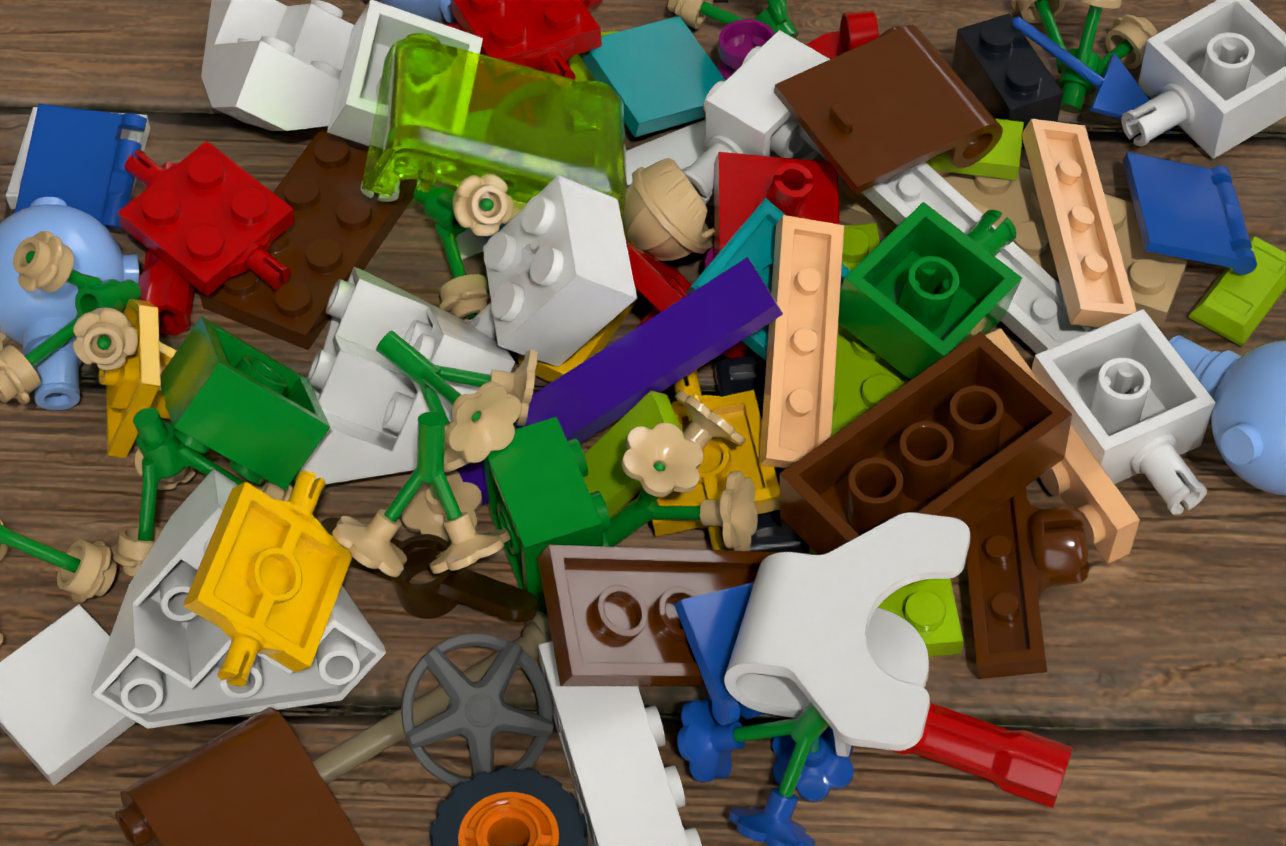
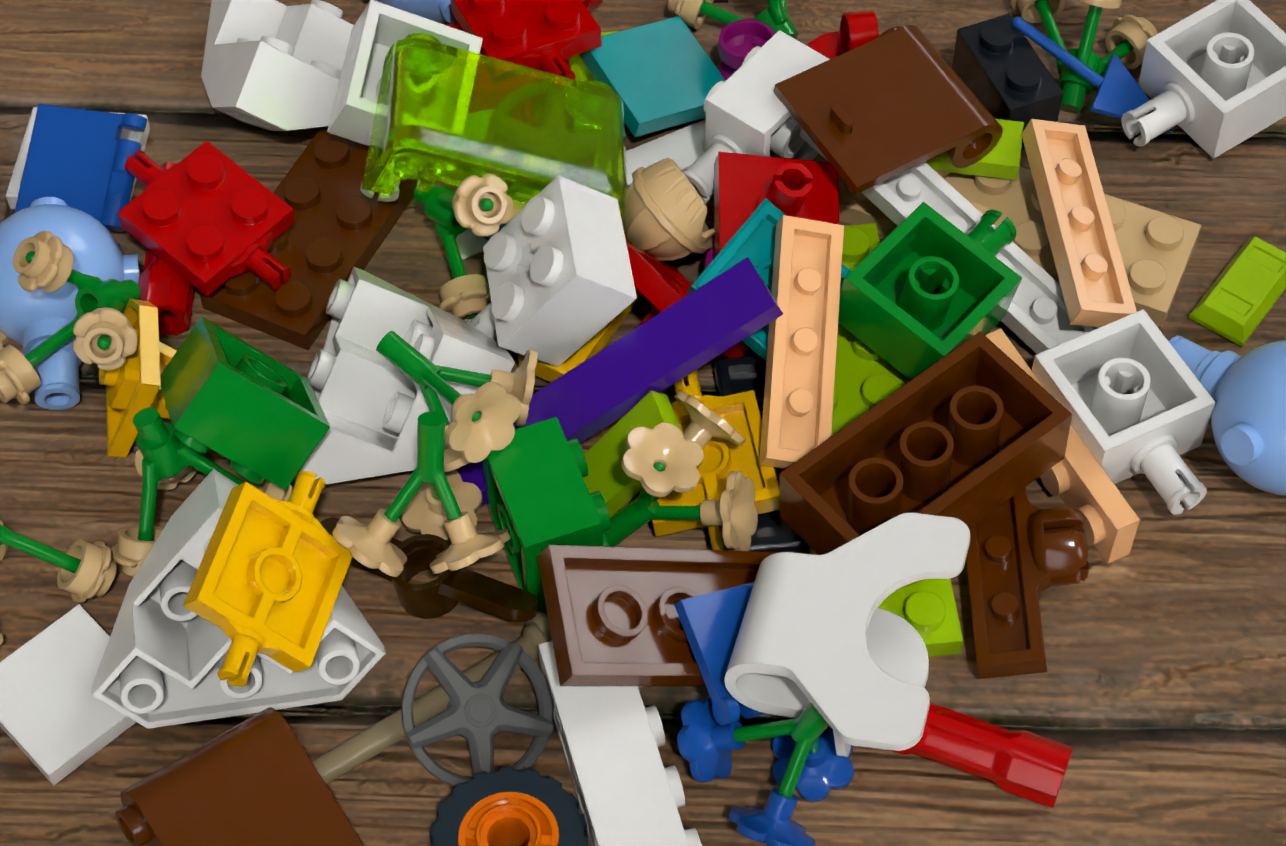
blue piece [1123,152,1257,275] -> none

